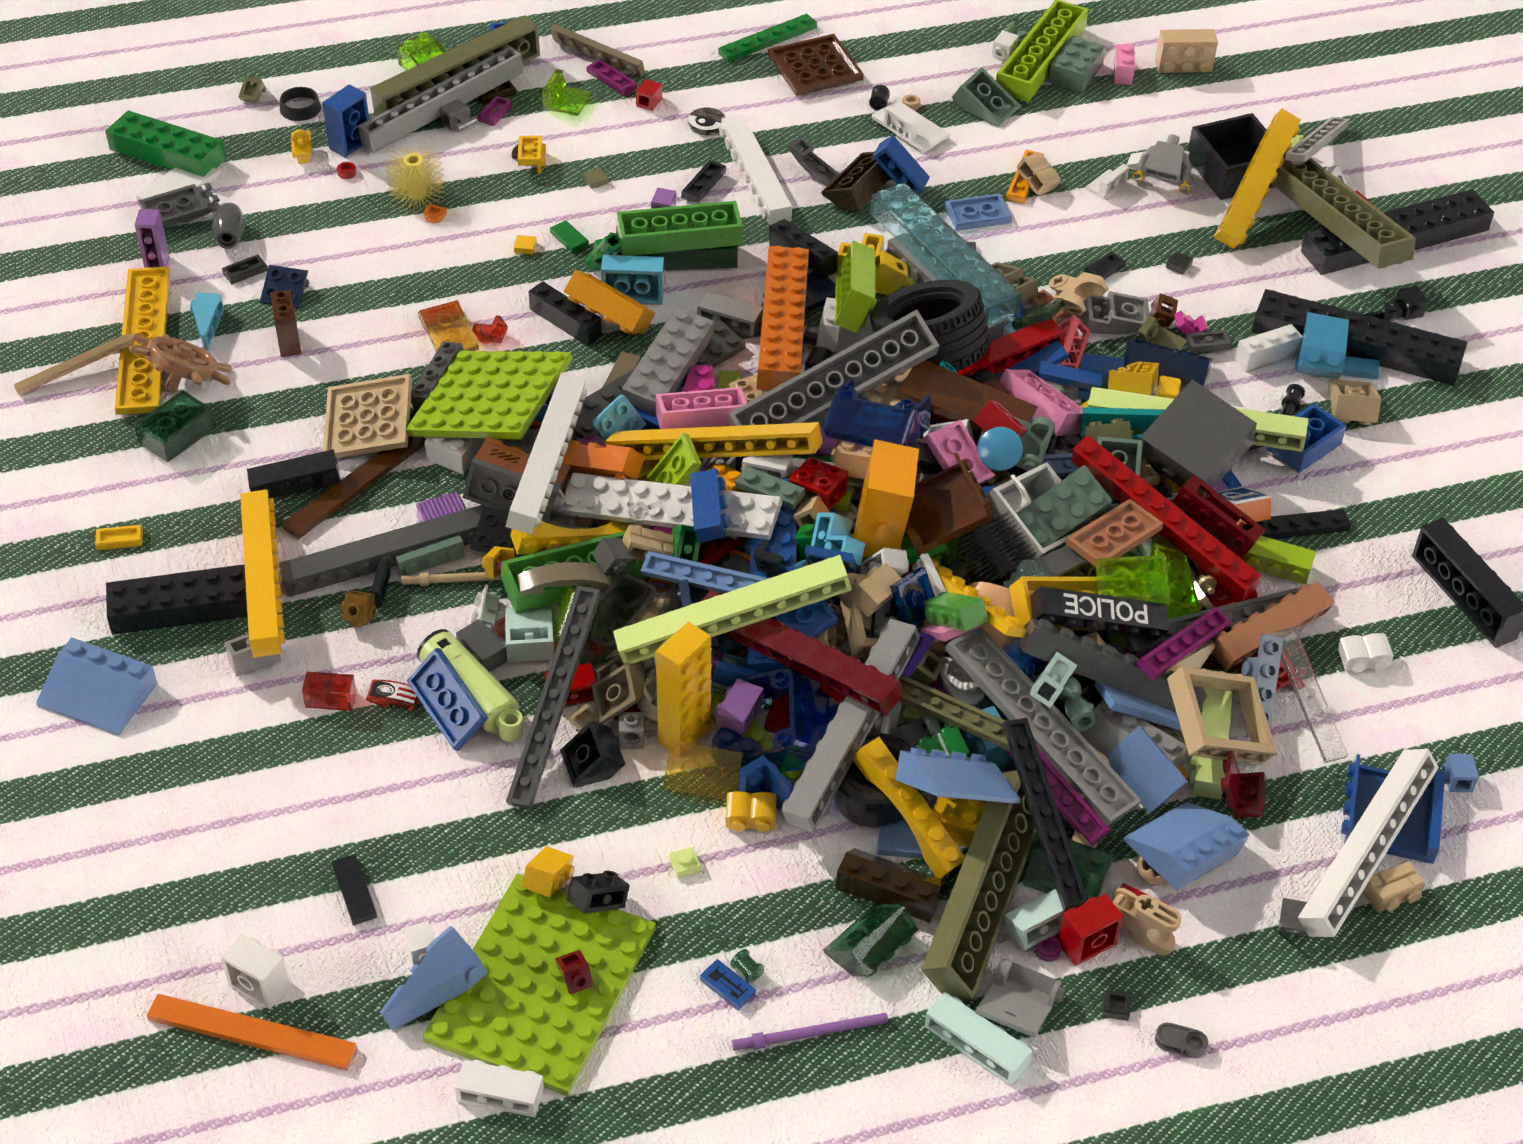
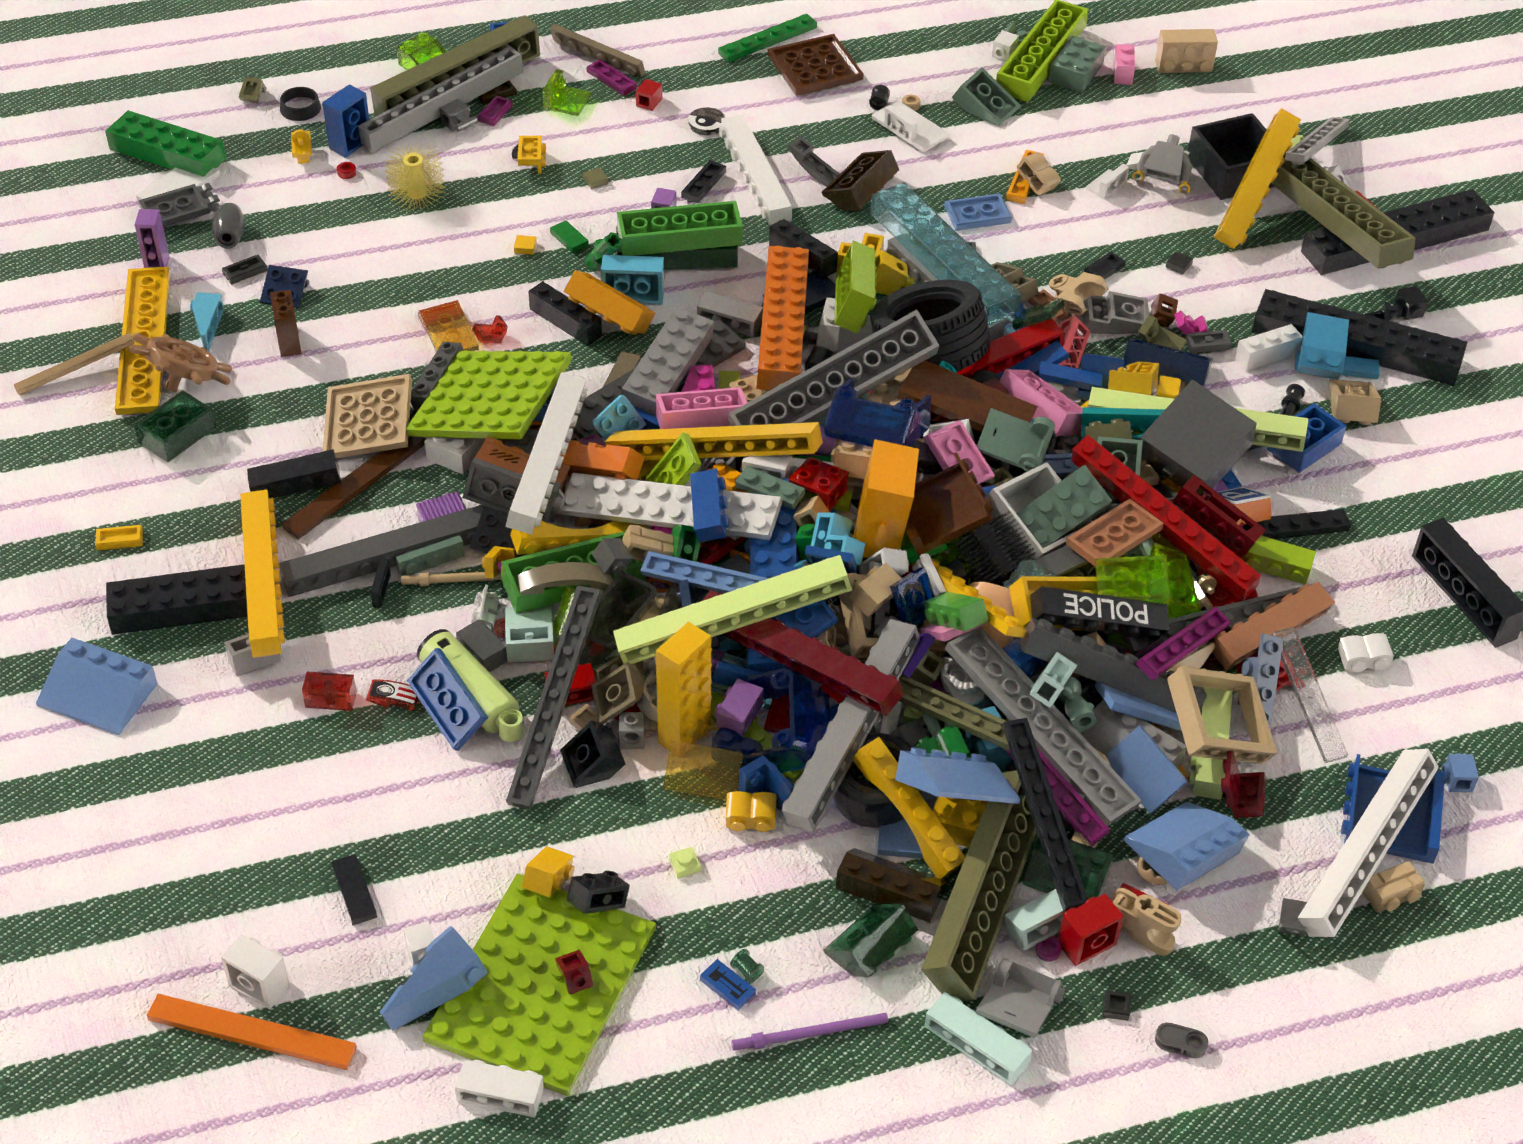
pearl gold brick [341,591,376,627] -> none
orange tile [424,204,447,223] -> none
clear plant [627,492,663,528] -> none
black bracket [753,540,786,576] -> none
blue brick [872,135,930,198] -> none
red panel [974,400,1028,437] -> none
dark azure dish [978,427,1023,472] -> none
white bracket [1003,474,1032,513] -> none

